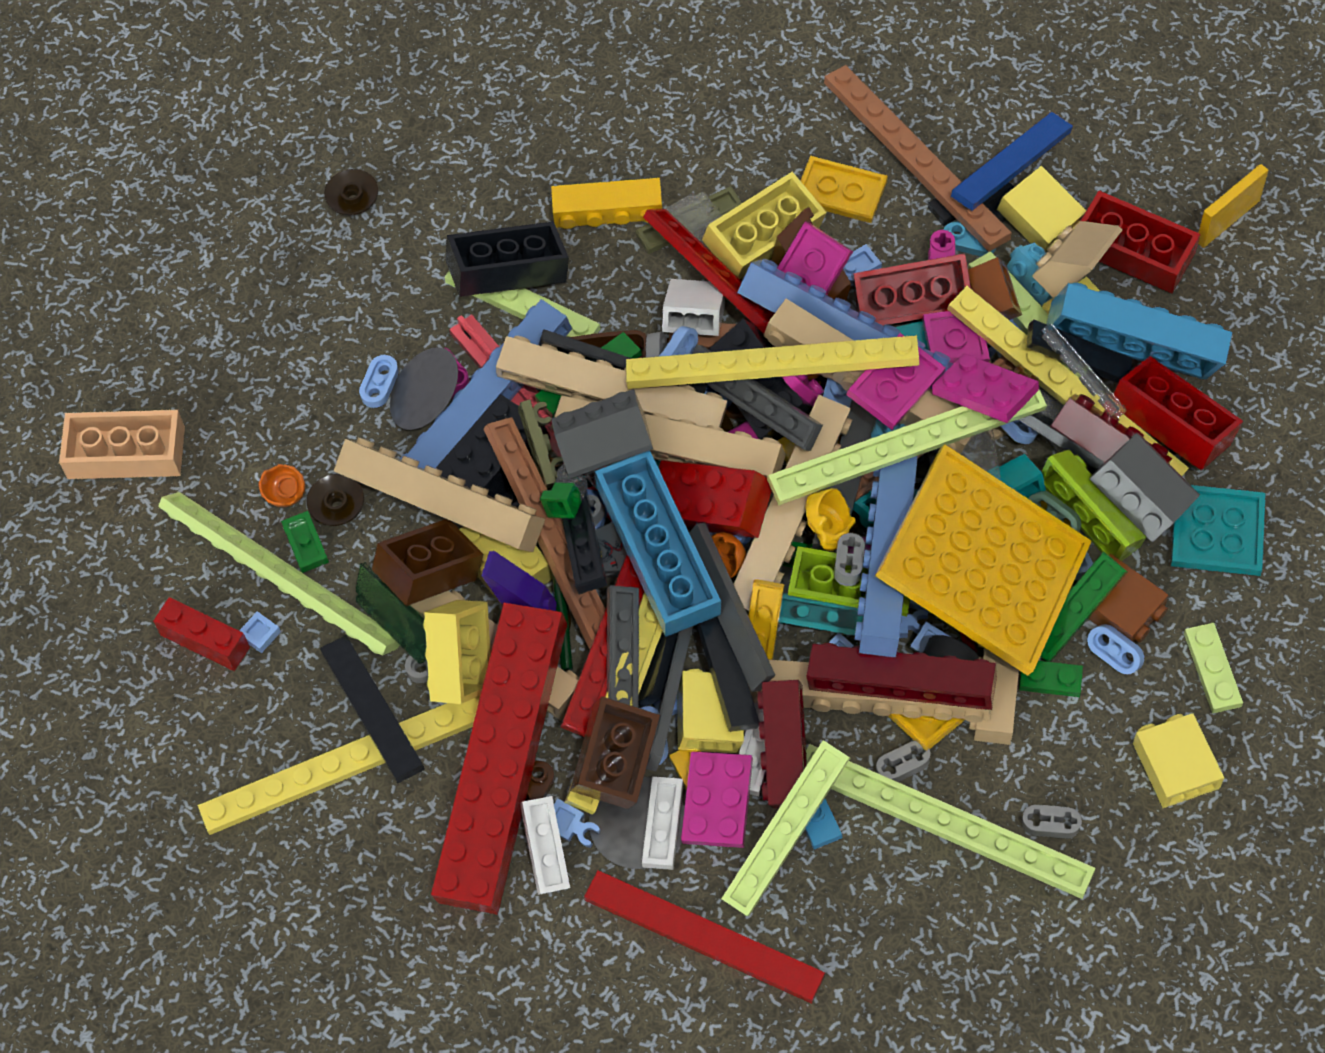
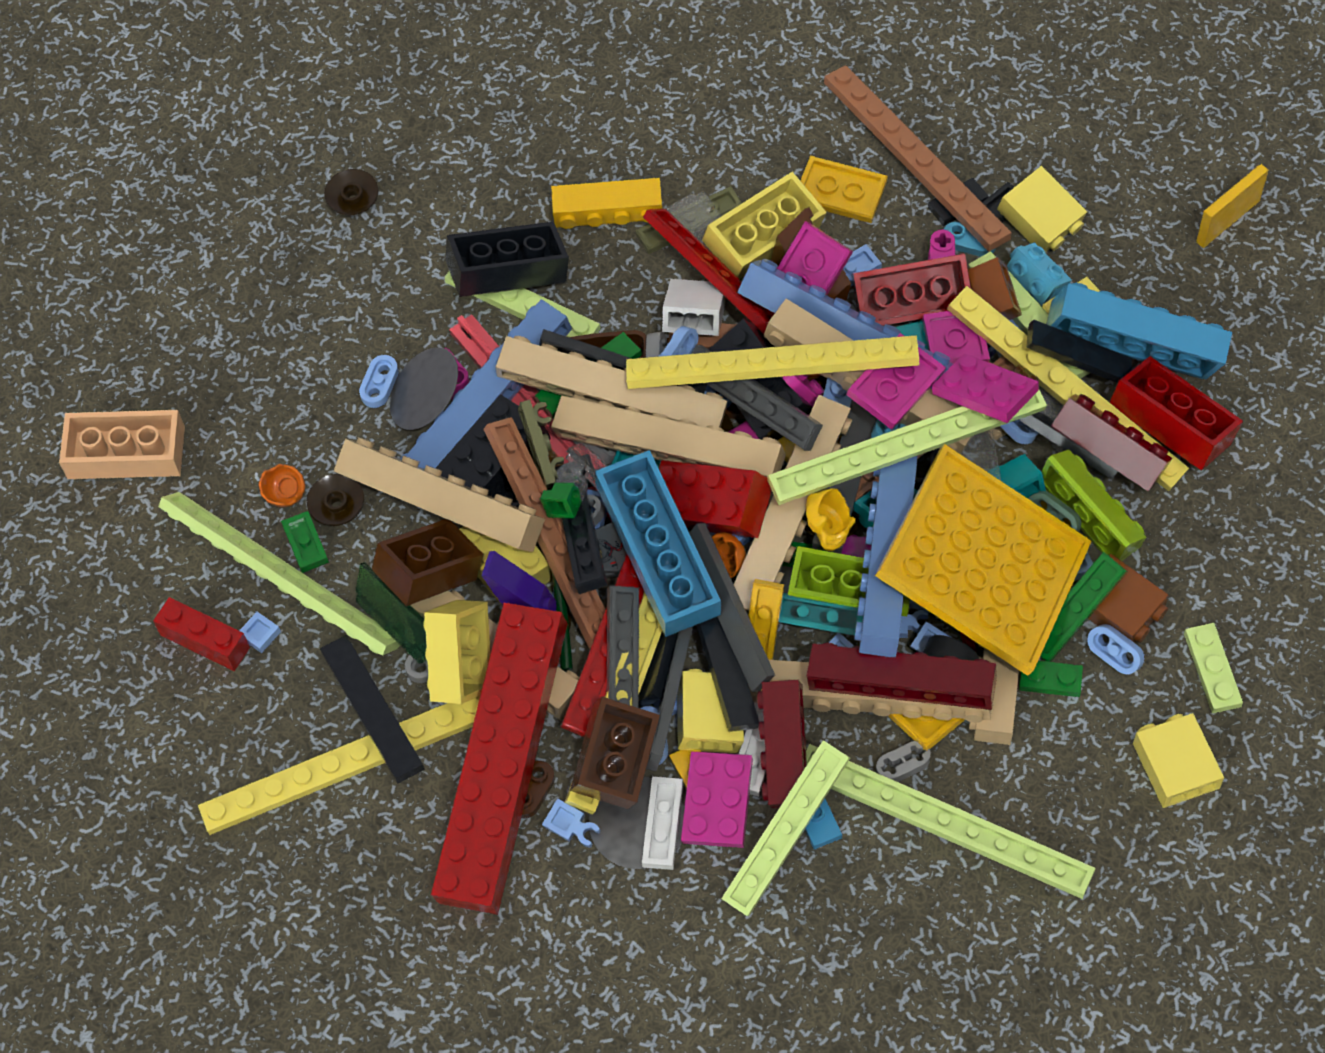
white plate [520,796,570,895] -> none
dark grey slope [551,389,653,478] -> none
red tile [584,870,825,1004] -> none
light grey beam [834,533,865,586] -> none
blue tile [951,112,1073,211] -> none
light grey beam [1021,805,1082,838] -> none
tan slope [1032,221,1122,298] -> none
clear windscreen [1042,324,1127,418] -> none
red brick [1081,191,1201,294] -> none
dark grey slope [1090,432,1200,542] -> none
teal plate [1171,485,1266,576] -> none

